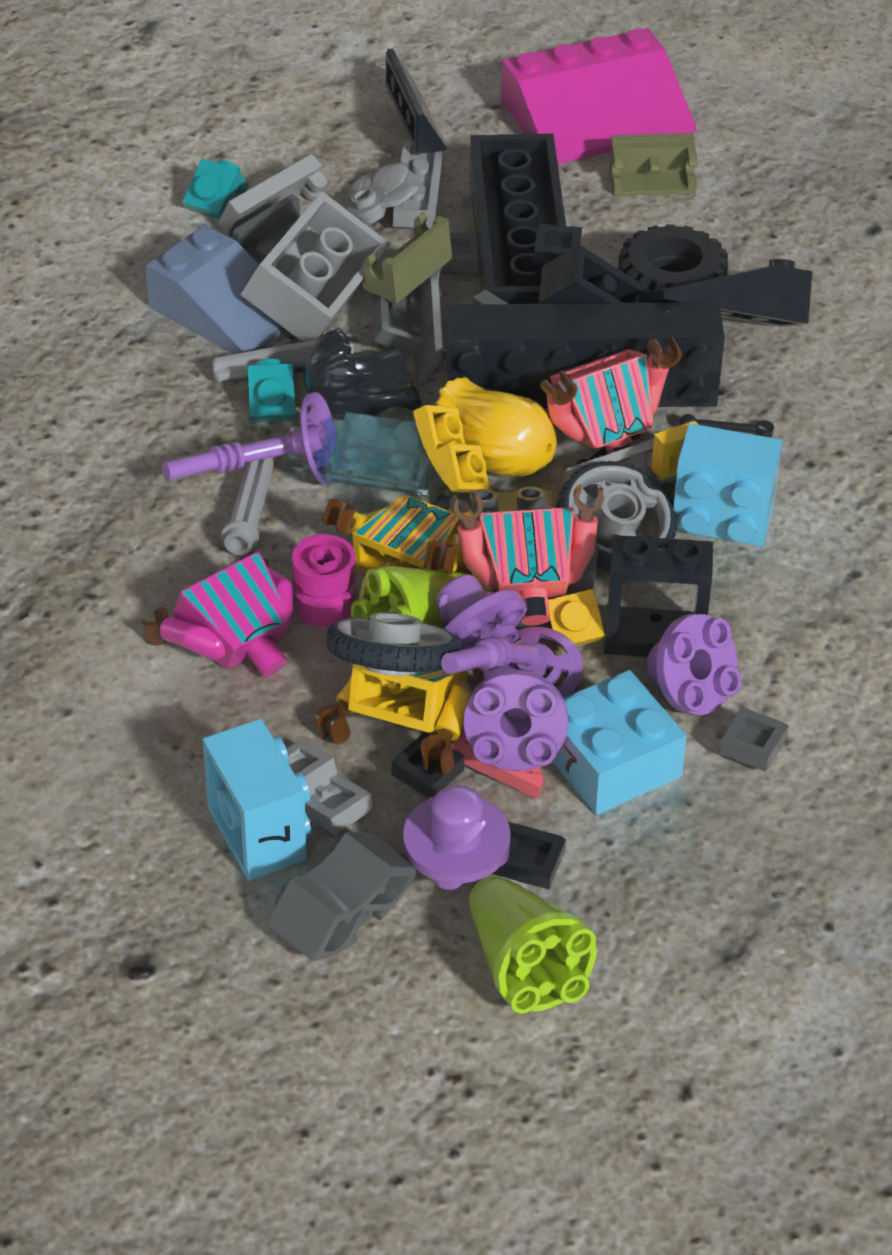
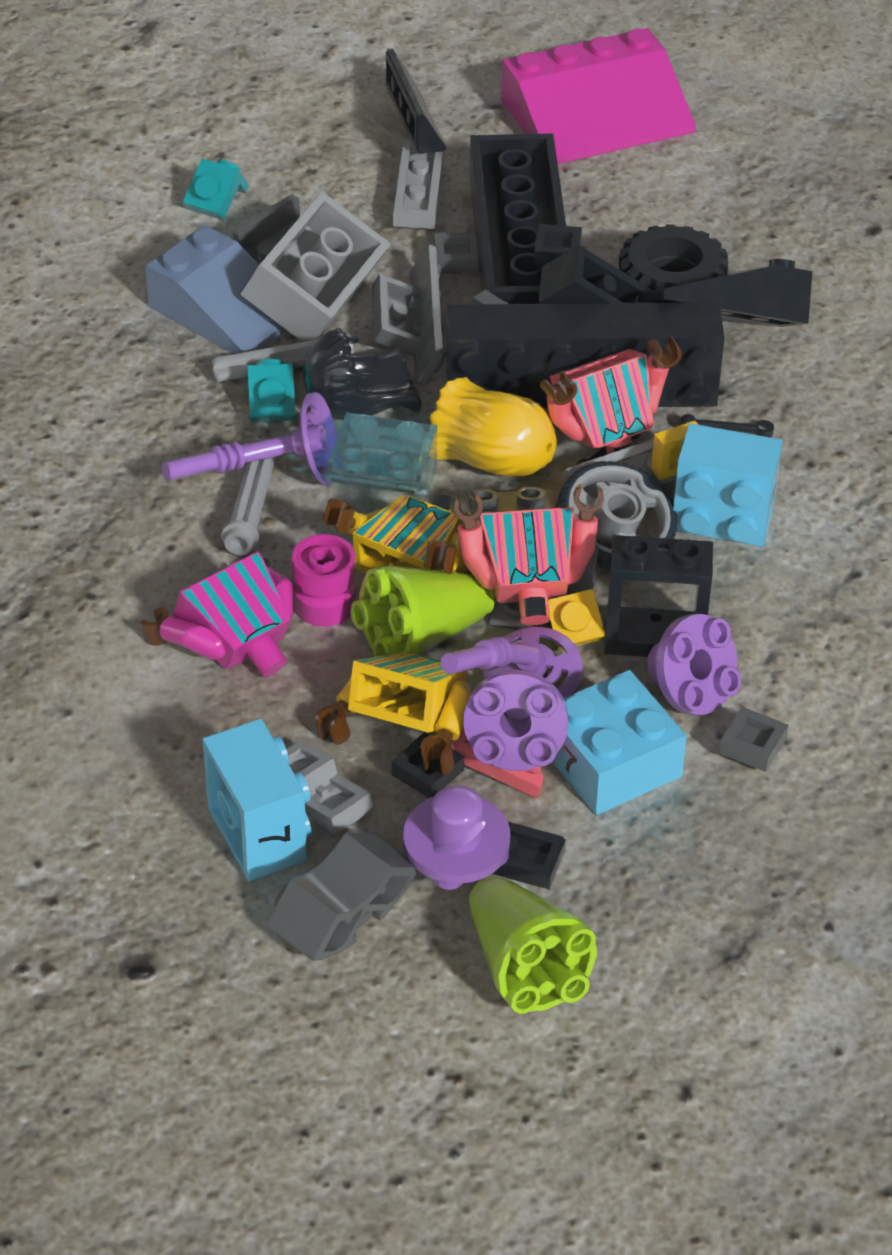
light grey hinge [218,154,327,236] -> none
wheel [326,613,460,676] -> none
light grey plate [346,162,418,225] -> none
olive hinge [362,212,452,304] -> none
yellow slope [413,405,490,493] -> none
medium lavender plate [436,574,527,650] -> none
olive hinge [609,133,698,196] -> none

